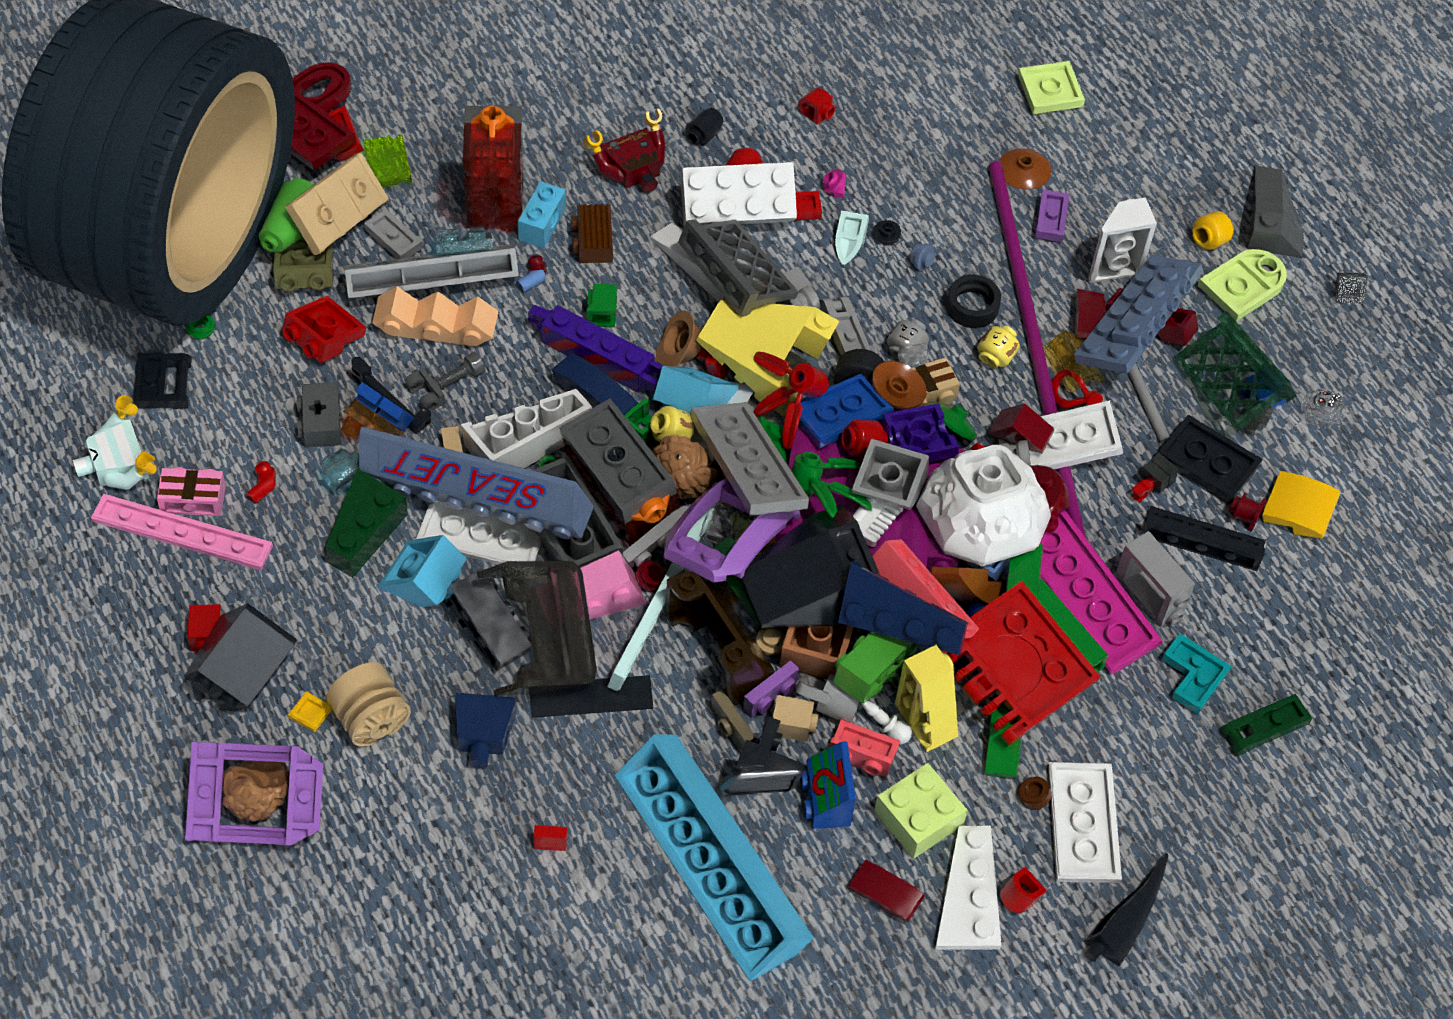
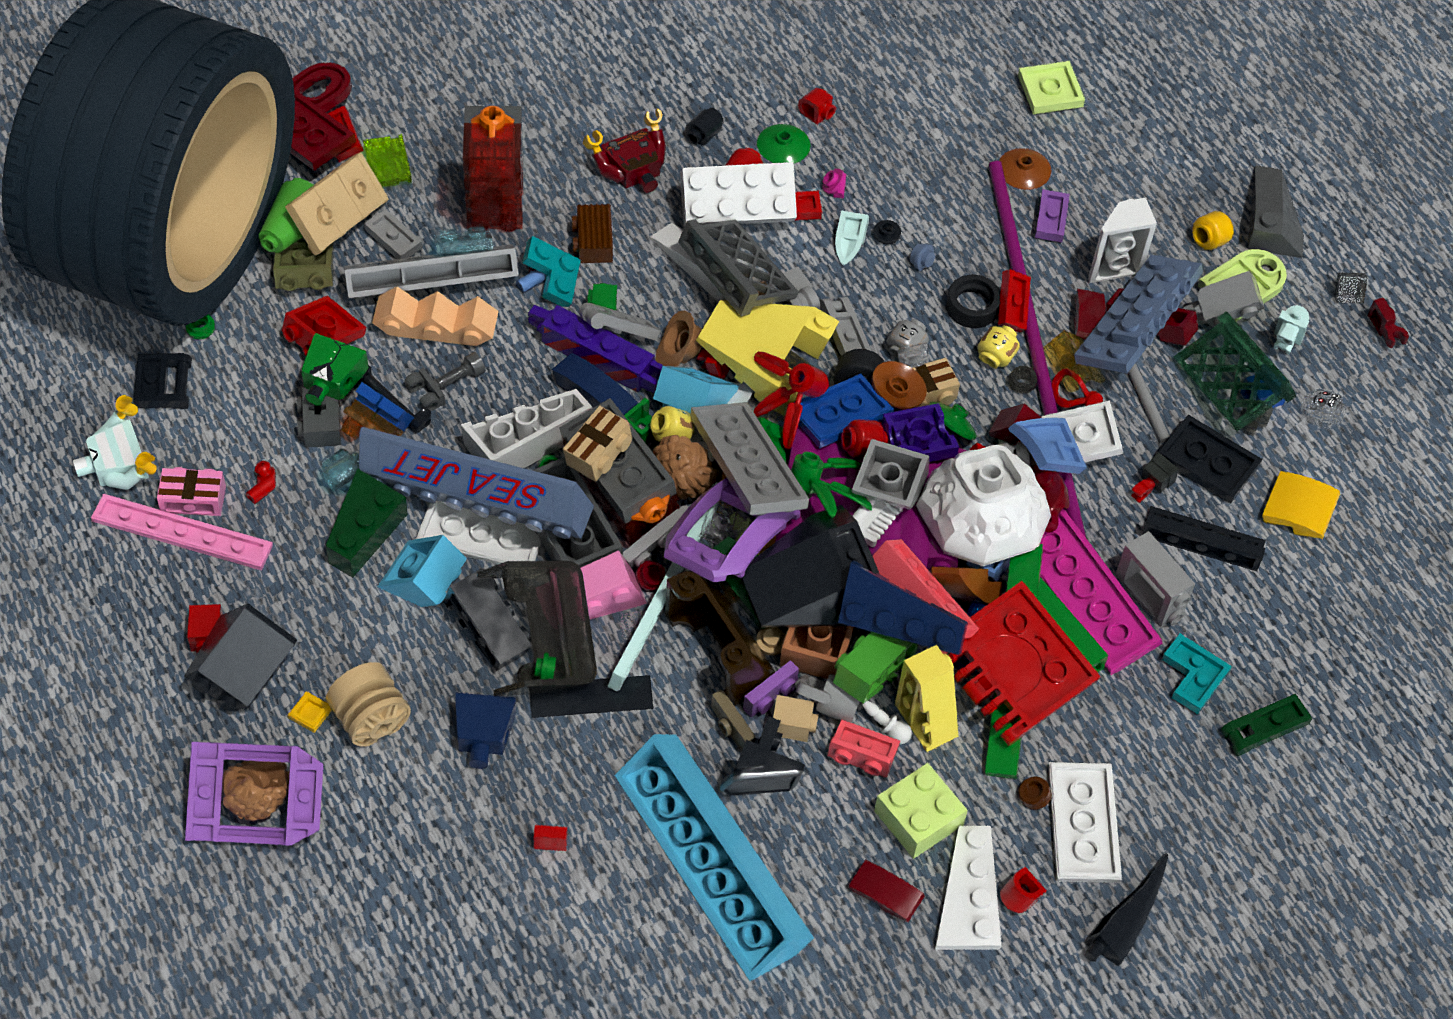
tan piece [441,426,463,453] -> none
medium azure brick [518,181,566,249] -> none
blue slope [800,741,856,829] -> none
dark red brick [1229,493,1267,532] -> none
none -> green torso [301,333,369,405]
none -> teal plate [522,236,581,307]
none -> green plate [535,652,556,684]
none -> tan brick [563,406,632,482]
none -> light grey plate [579,303,661,341]
none -> green dish [757,124,810,164]
none -> red plate [998,269,1031,332]
none -> medium blue plate [1008,418,1087,474]
none -> clear smoke plate [1009,366,1037,394]
none -> light grey hinge [1182,270,1265,328]
none -> light aqua hips [1273,305,1309,355]
none -> dark red plate [1368,297,1409,348]

